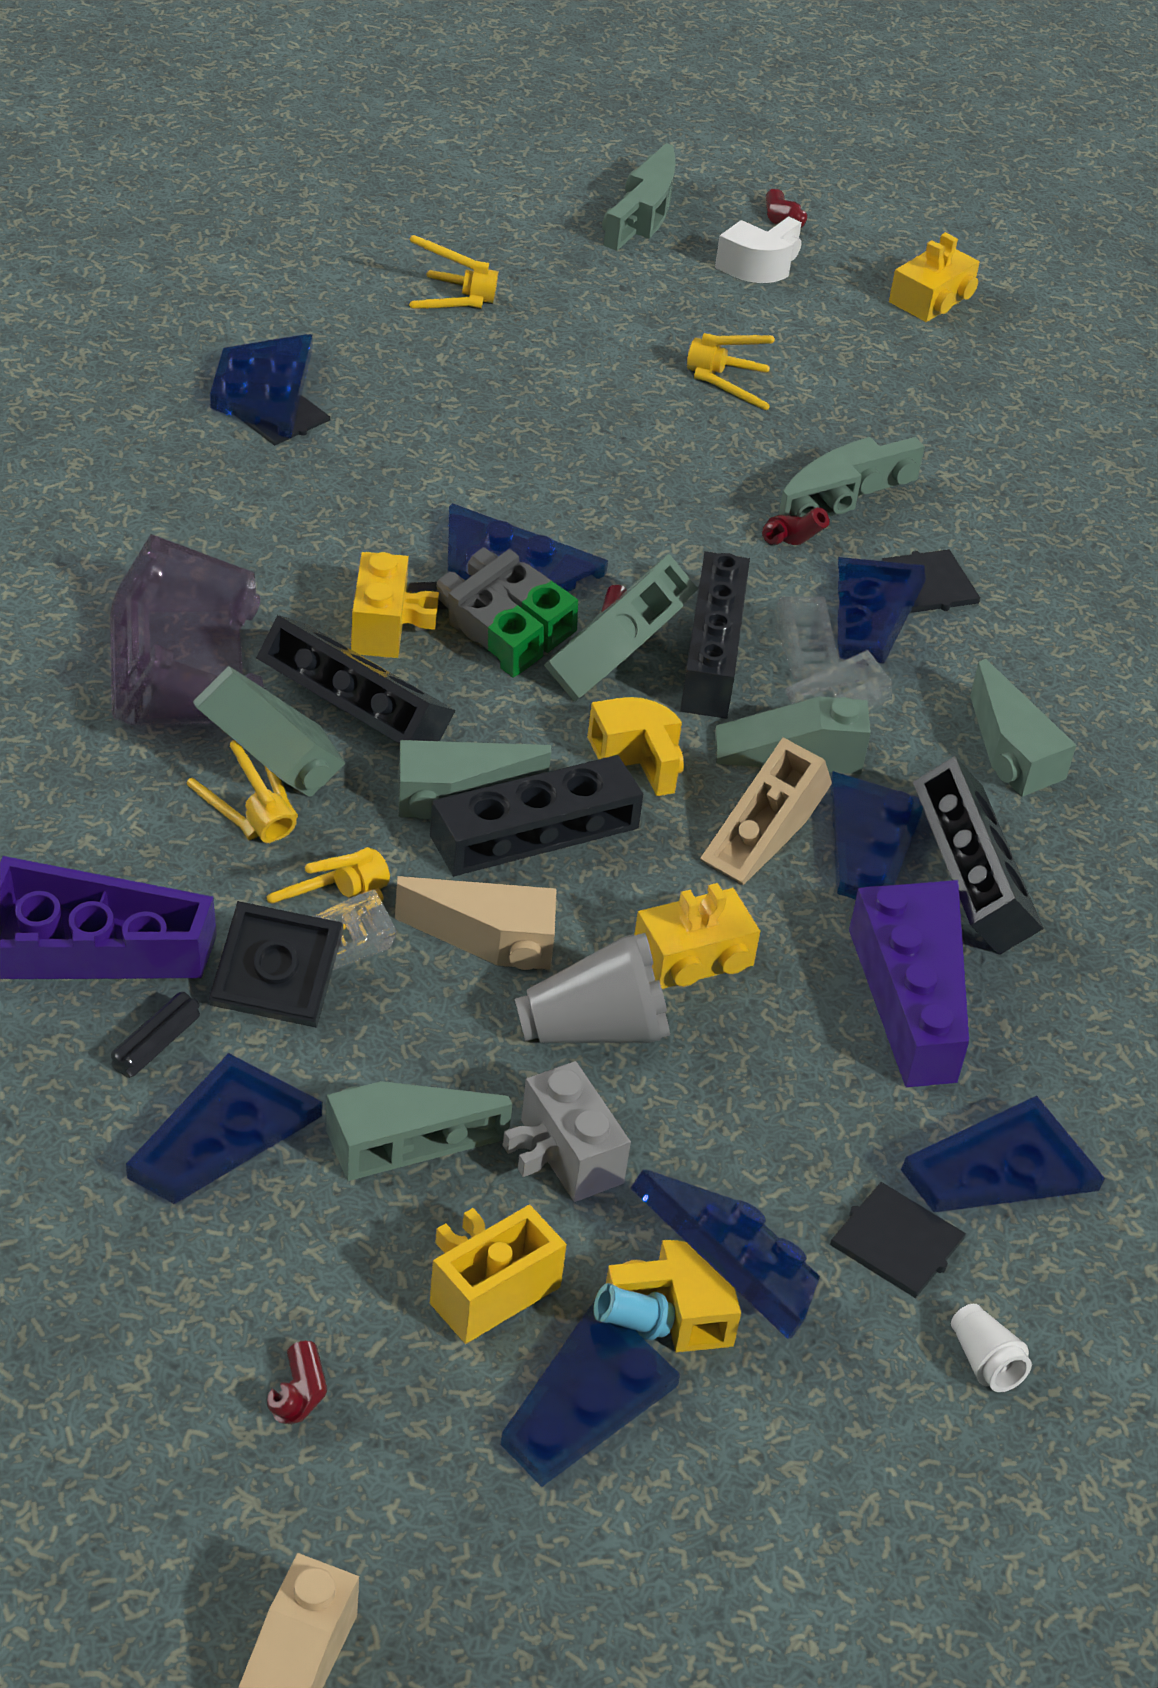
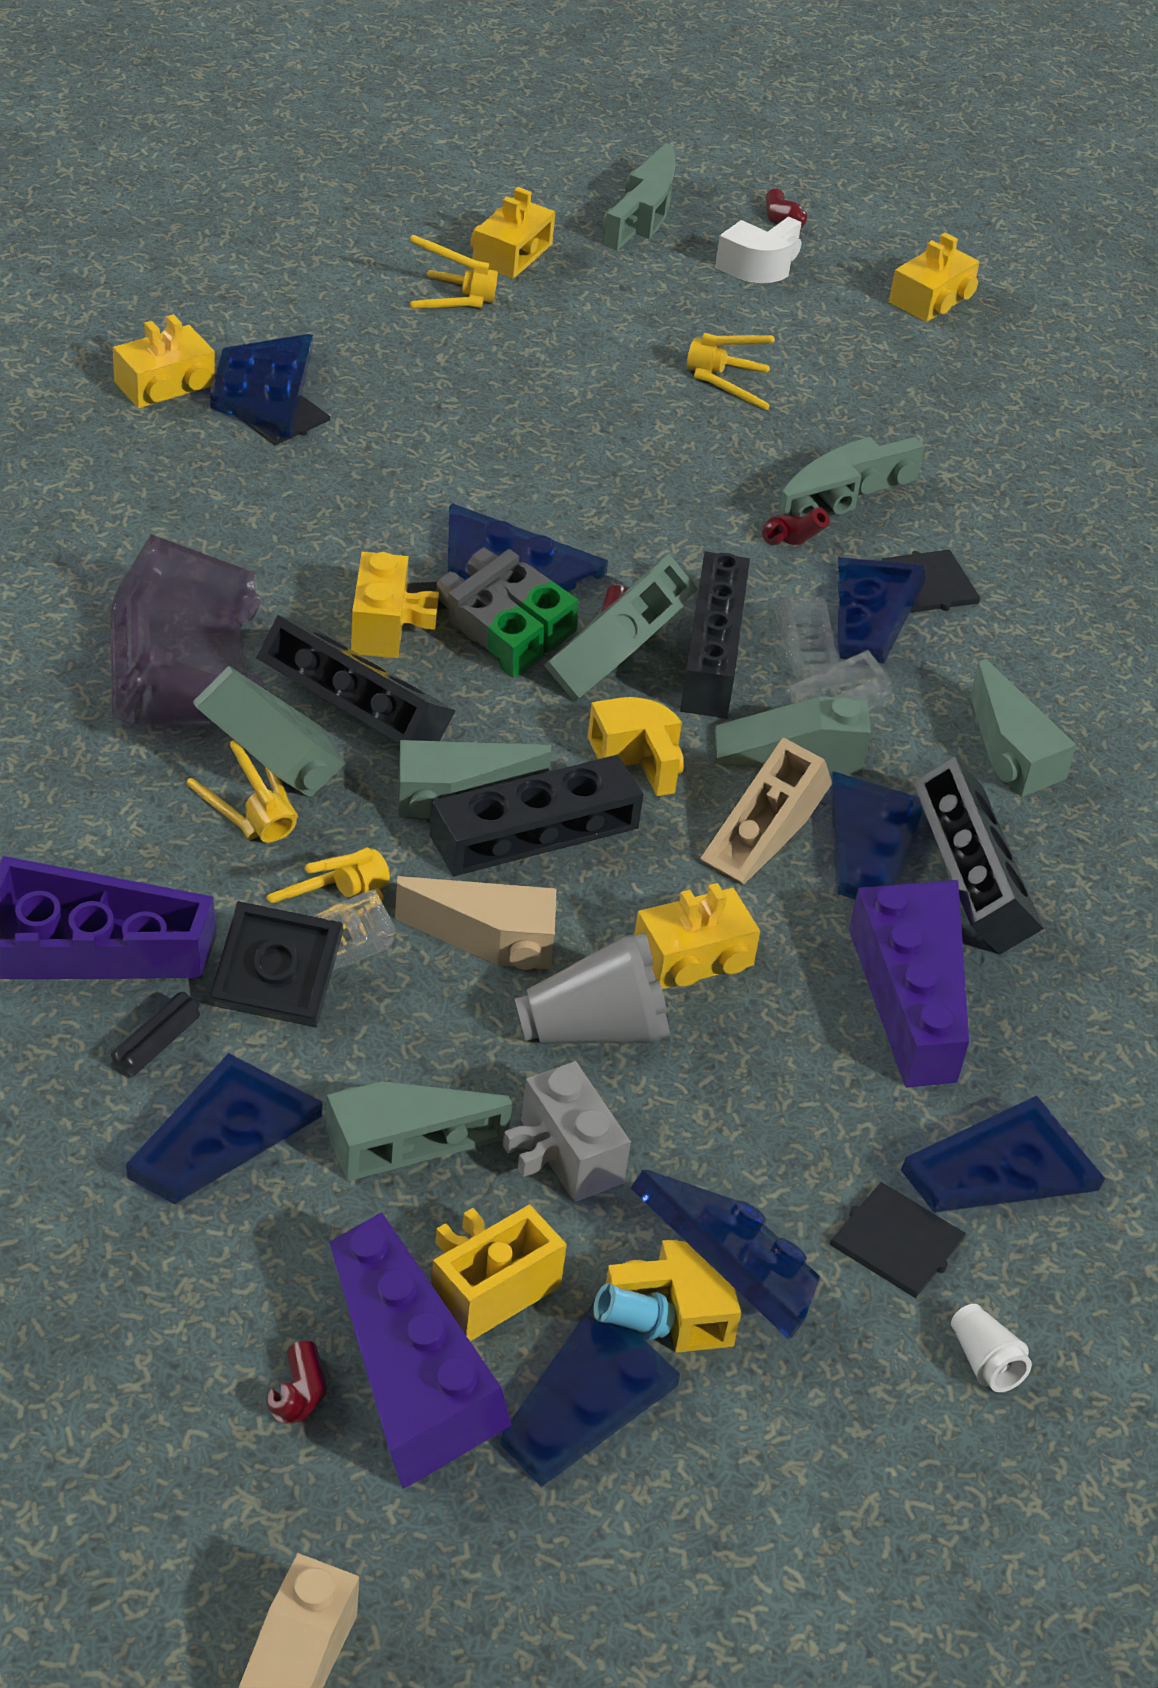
none -> yellow brick [113,314,215,408]
none -> dark purple wedge [329,1212,512,1489]
none -> yellow brick [470,187,555,279]

